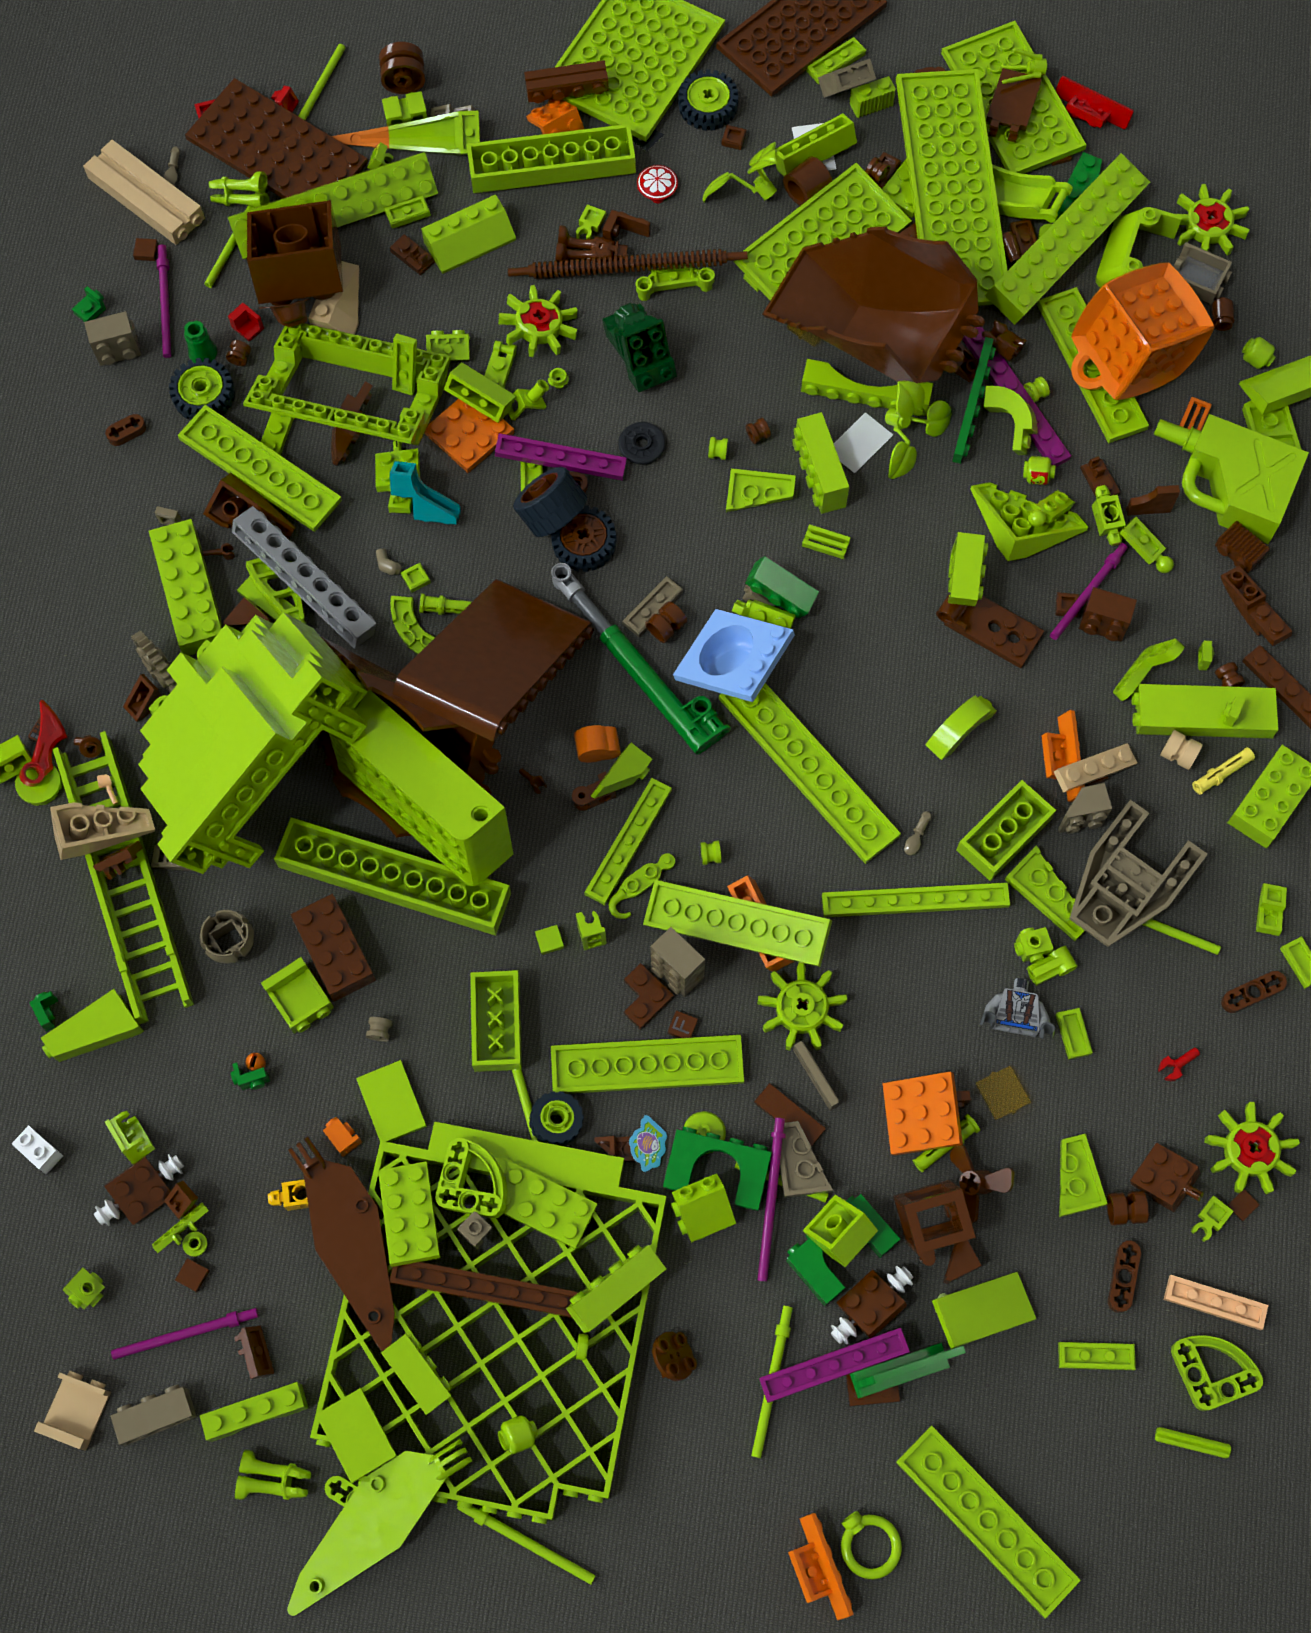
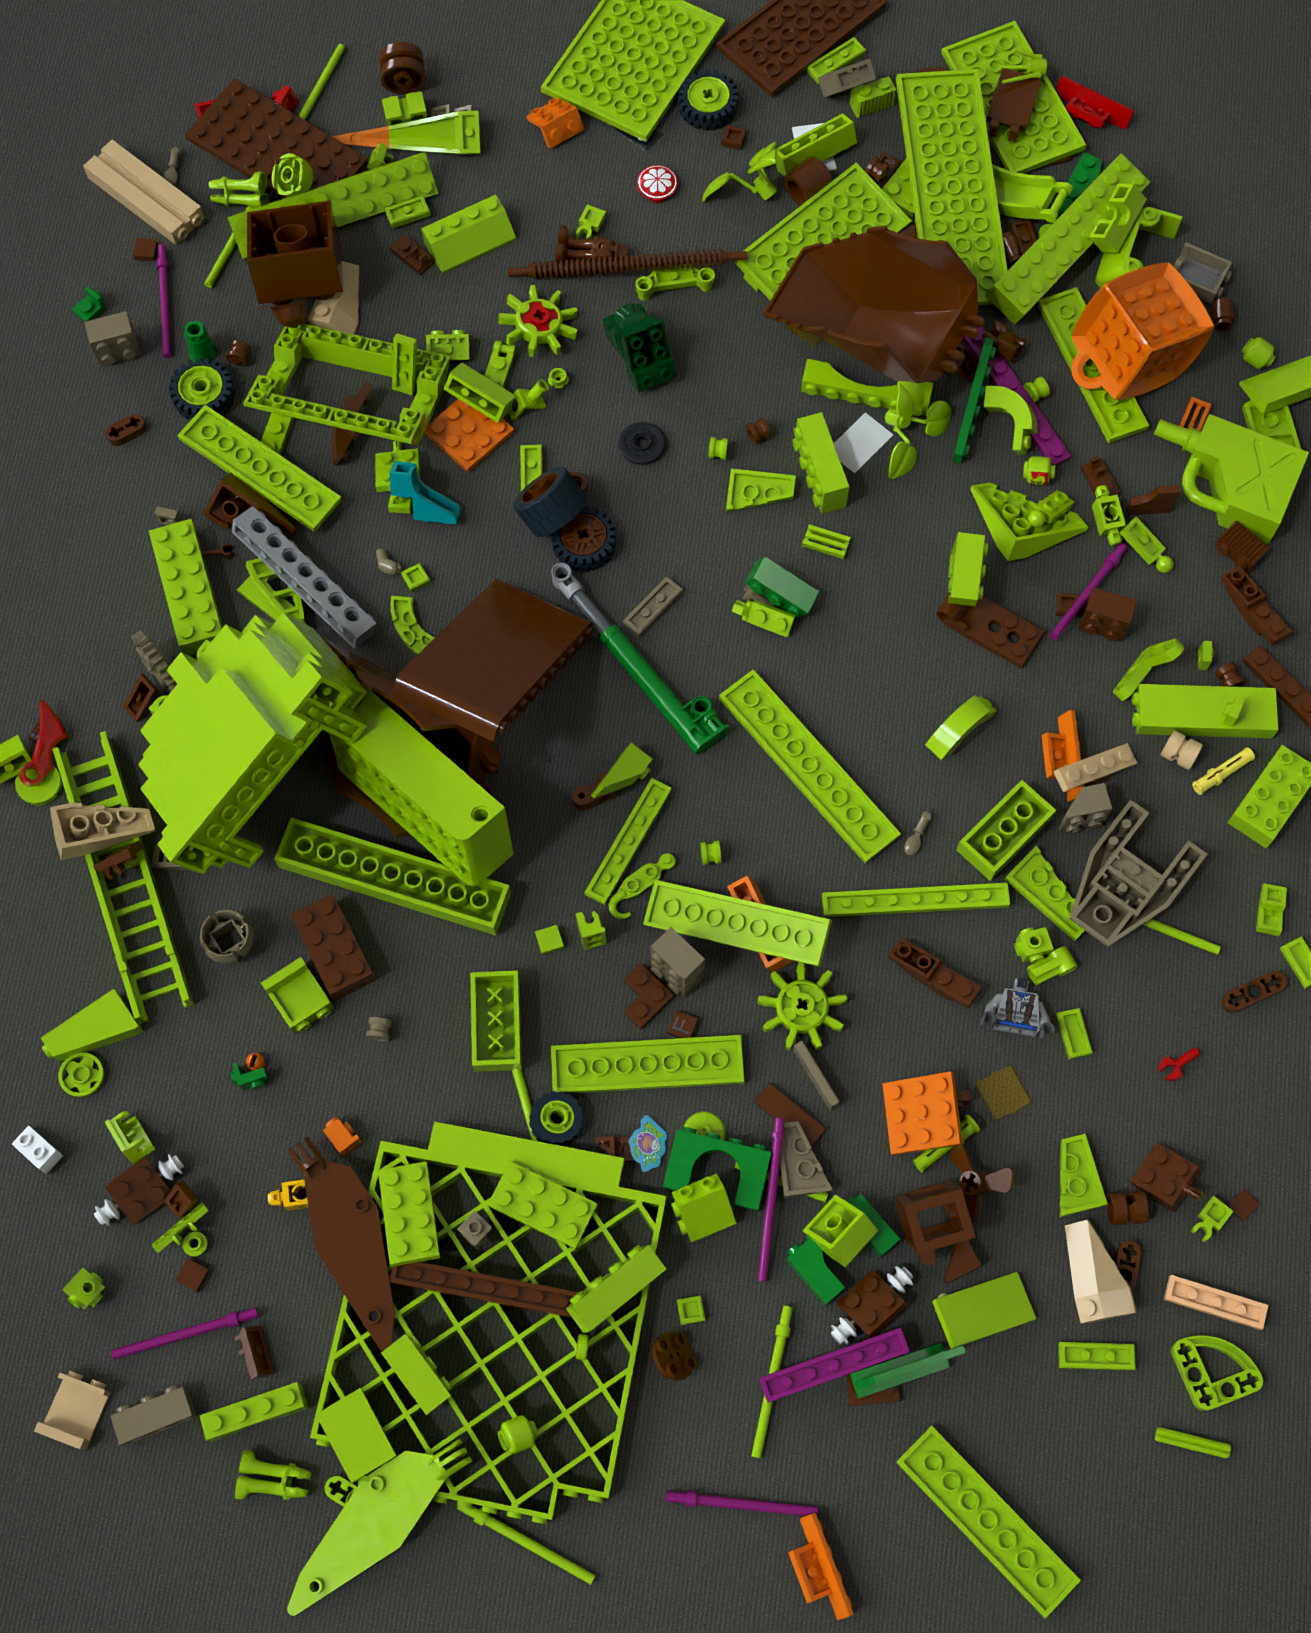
green bracket [29,991,58,1032] -> none
reddish brown plate [74,735,102,758] -> none
light nougat hand [97,774,118,805] -> none
reddish brown slope [223,597,272,626] -> none
red panel [228,303,264,341] -> none
lime tile [356,1060,427,1142] -> none
lime pin [419,593,472,615] -> none
lime beam [435,1138,507,1218] -> none
lime brick [467,124,636,193] -> none
magenta plate [495,433,626,481] -> none
reddish brown hand [519,768,547,794] -> none
reddish brown brick [524,60,609,103] -> none
orange piece [574,725,621,763] -> none
reddish brown bracket [603,210,651,240] -> none
reddish brown wheel [645,601,687,643] -> none
light blue piece [673,609,795,702] -> none
lime piece [841,1511,902,1579] -> none
lime gear [1176,184,1250,256] -> none
lime gear [1204,1102,1300,1195] -> none
none -> lime wheel [58,1052,104,1097]
none -> lime cylinder [272,153,314,197]
none -> magenta bar [665,1490,818,1517]
none -> lime tile [677,1295,705,1325]
none -> reddish brown slope [888,937,982,1009]
none -> tan wedge [1065,1220,1137,1323]
none -> lime arch [1089,184,1147,253]

